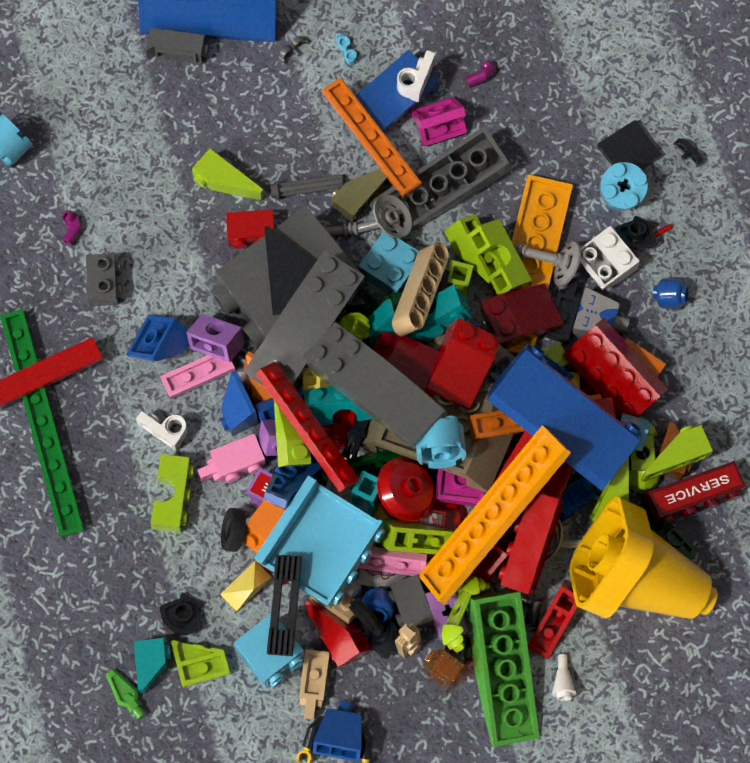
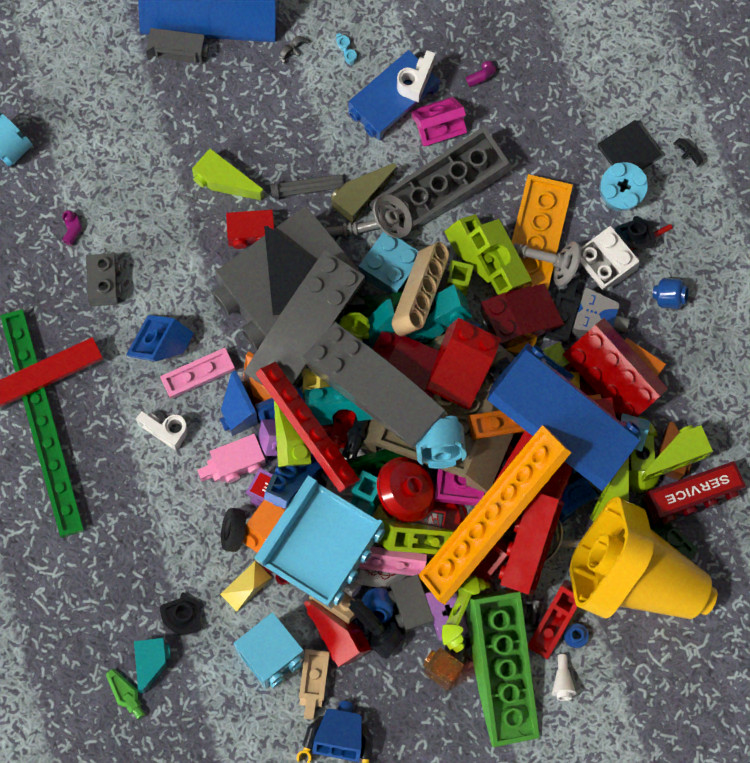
lime arch [151,454,195,533] -> none
lime wing [171,640,231,688] -> none
medium lavender brick [186,314,245,363] -> none
black container [267,554,302,656] -> none
orange tile [322,78,422,198] -> none
tan hinge [395,623,422,659] -> none
none -> blue plate [564,623,589,648]

